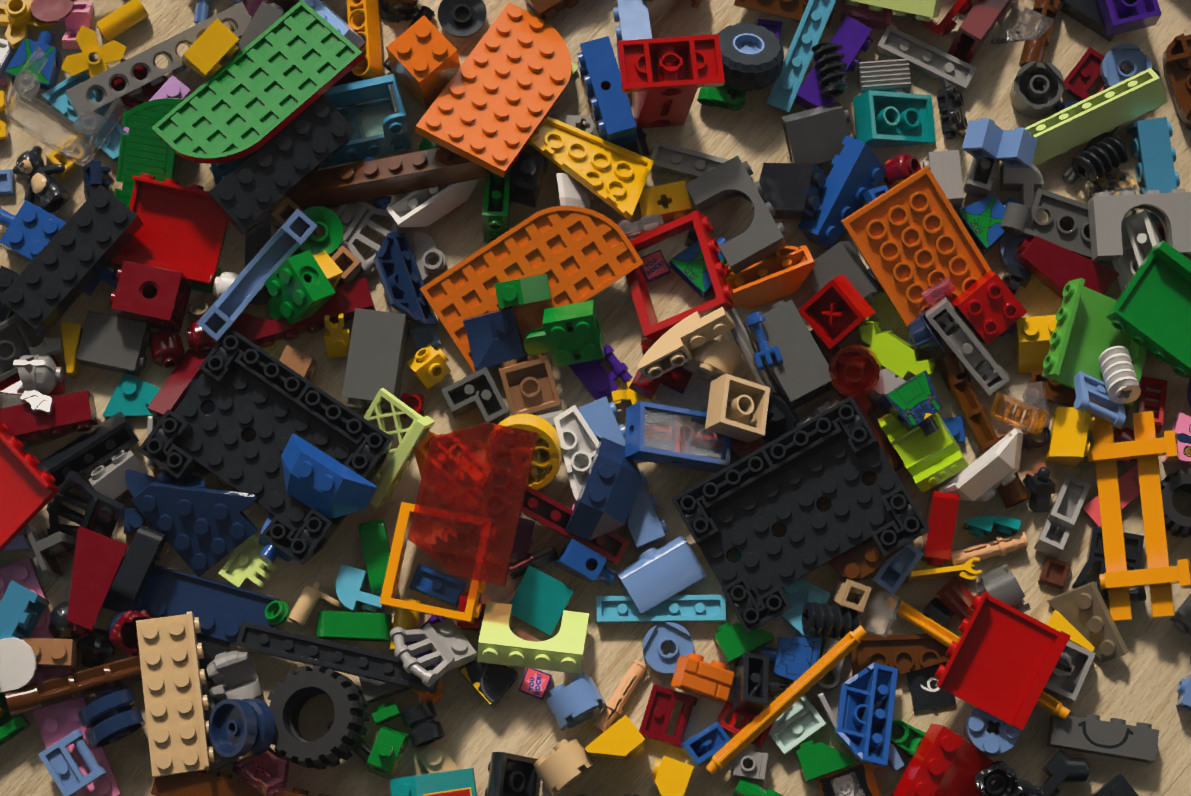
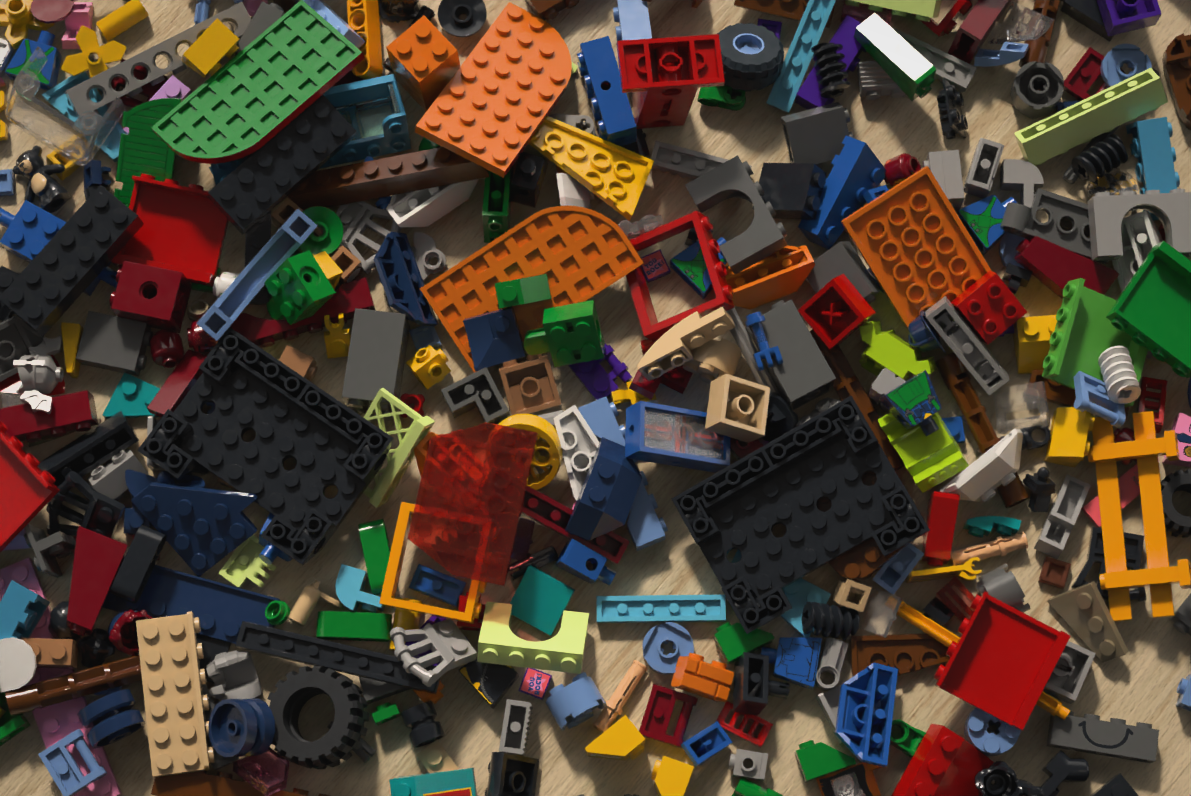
blue wedge [281,434,378,519] -> none
green torso [367,725,410,780] -> none
tan brick [533,737,596,796] -> none
medium blue panel [616,535,706,614] -> none
yellow brick [638,180,692,227] -> none
light orange piece [705,625,868,775] -> none
light aqua wing [769,695,826,756] -> none
clear red cylinder [829,344,881,397] -> none
teal slope [853,90,936,148] -> none
medium blue tile [888,743,904,772] -> none
black piece [907,662,956,711] -> none
clear pink pin [921,278,955,307] -> none
medium blue brick [962,118,1038,168] -> none
clear orange slope [988,392,1048,435] -> none
yellow slope [1046,610,1095,652] -> none
none -> light grey brick [499,699,533,756]
none -> slope [854,13,936,101]
none -> medium blue slope [974,42,1029,67]

